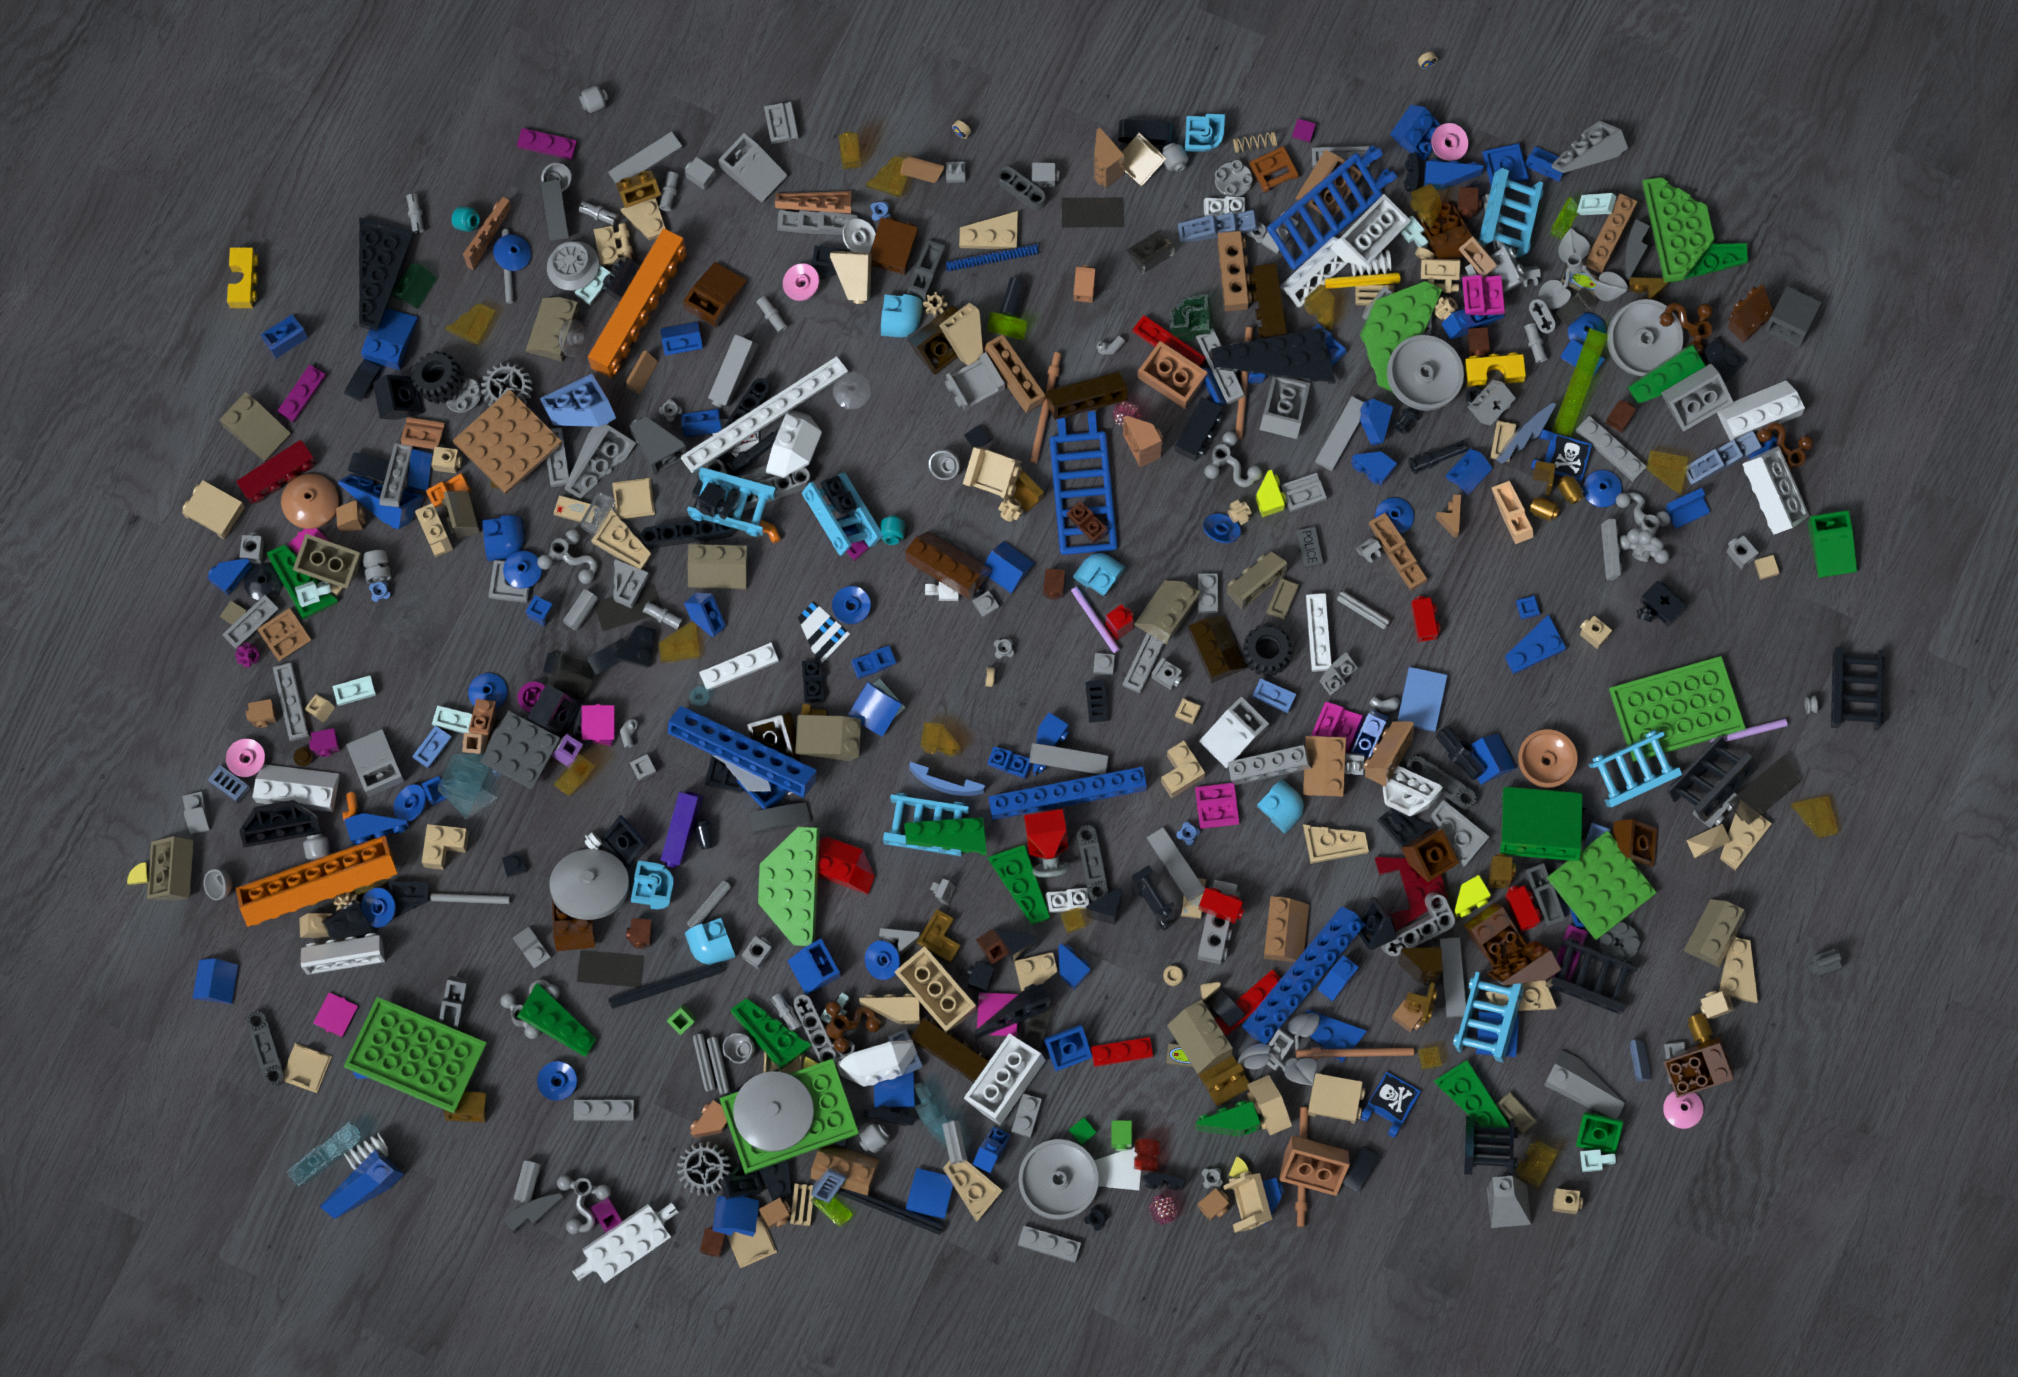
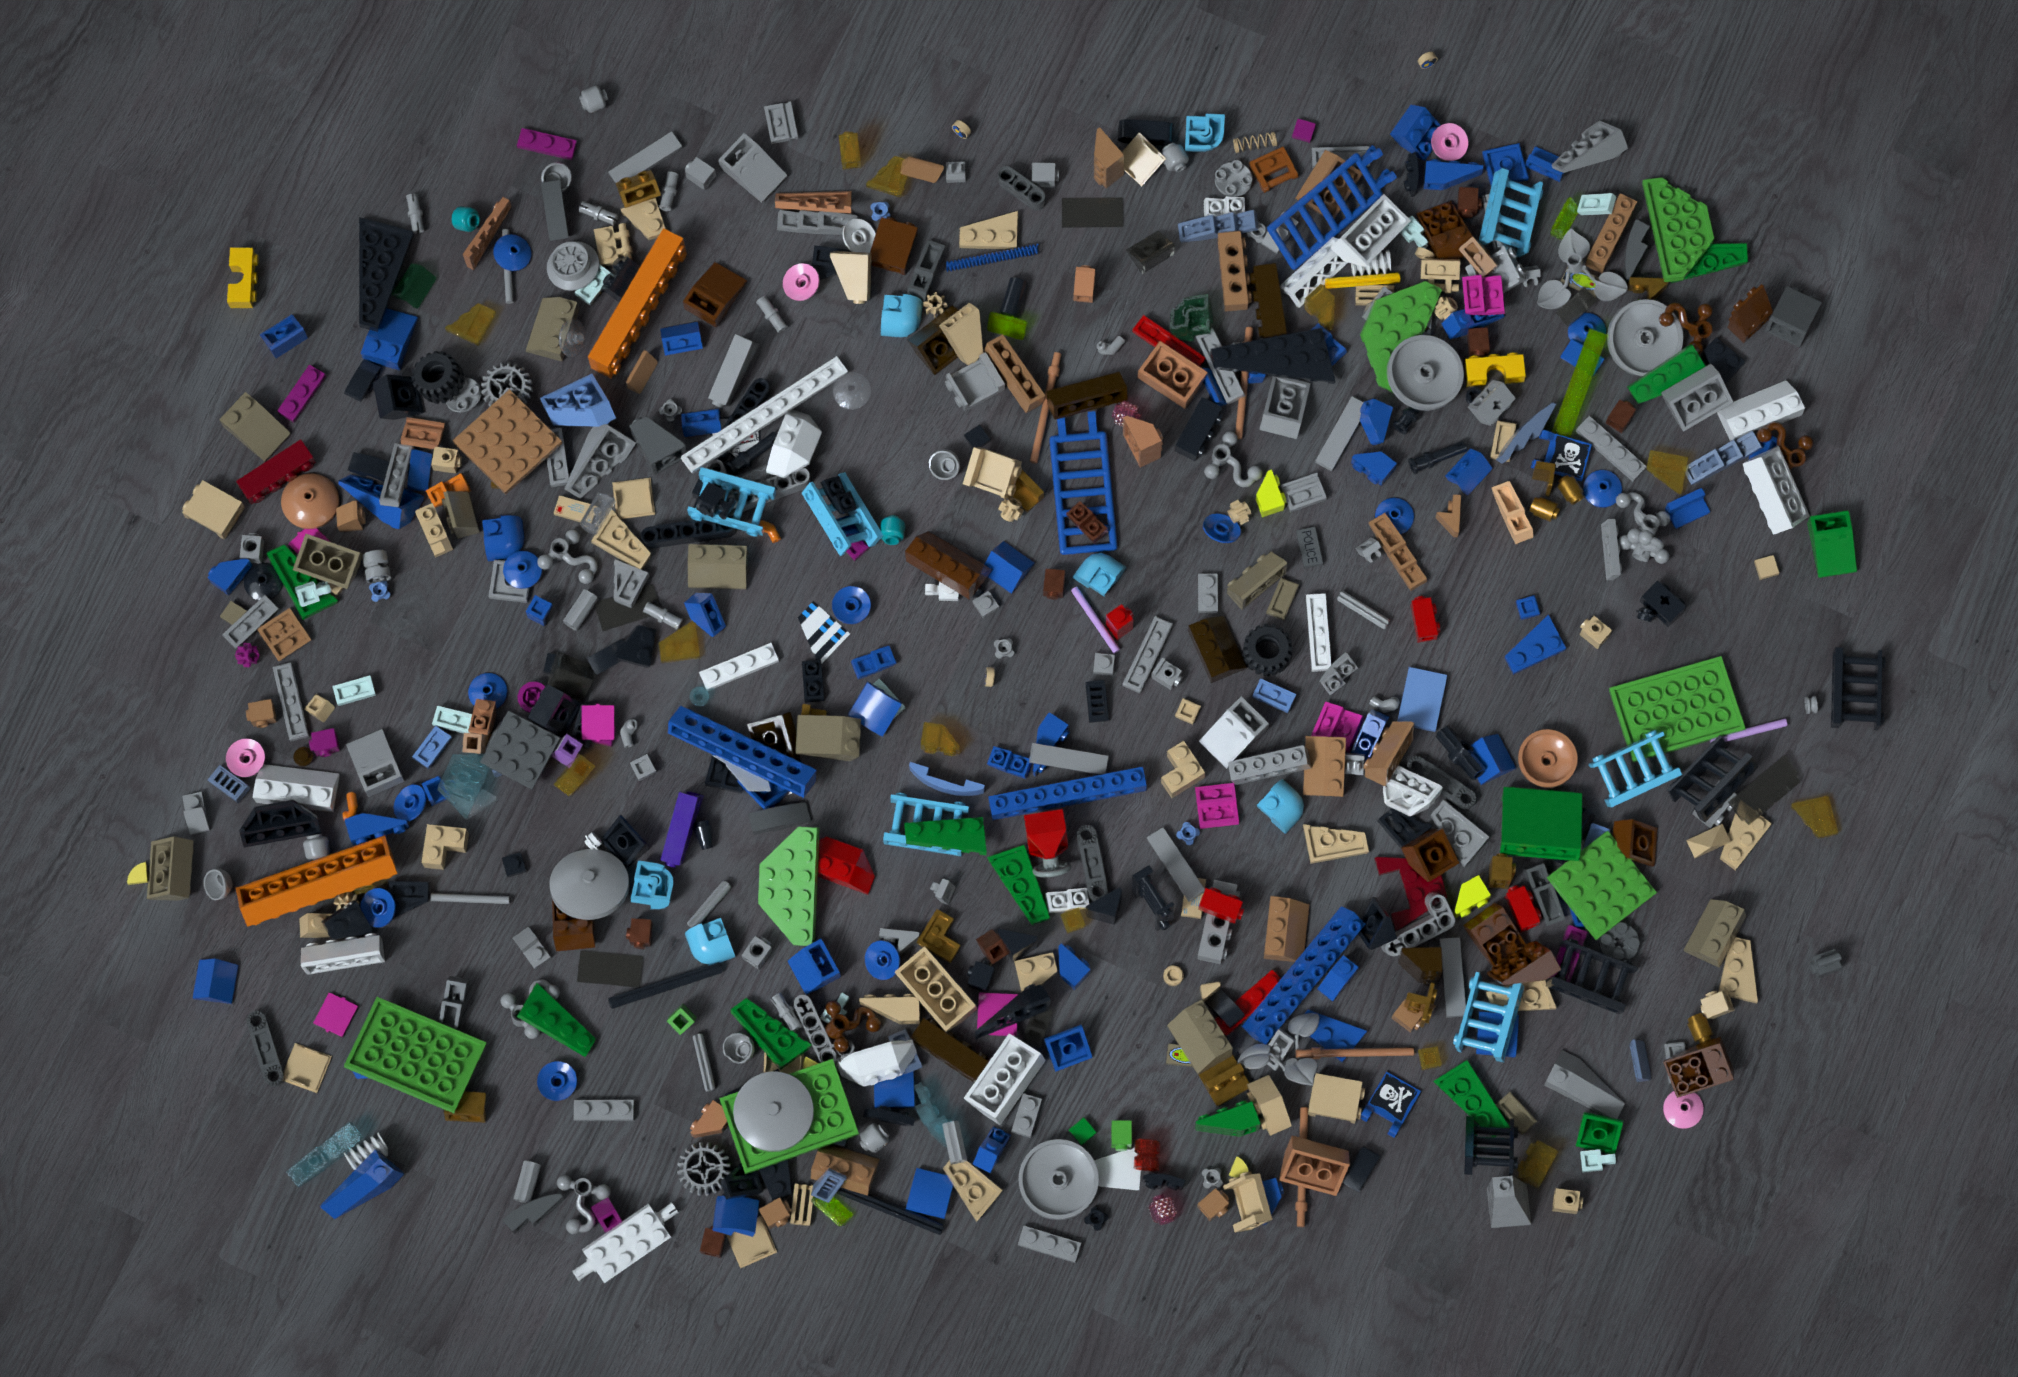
light grey axle [707,1037,730,1095] -> none
red plate [1091,1037,1153,1068] -> none
dark tan slope [1134,580,1200,645] -> none
clear yellow slope [1410,184,1442,228] -> none
light grey pin [1524,323,1547,363] -> none
light grey beam [1529,299,1555,333] -> none
light grey brick [1727,535,1758,570] -> none

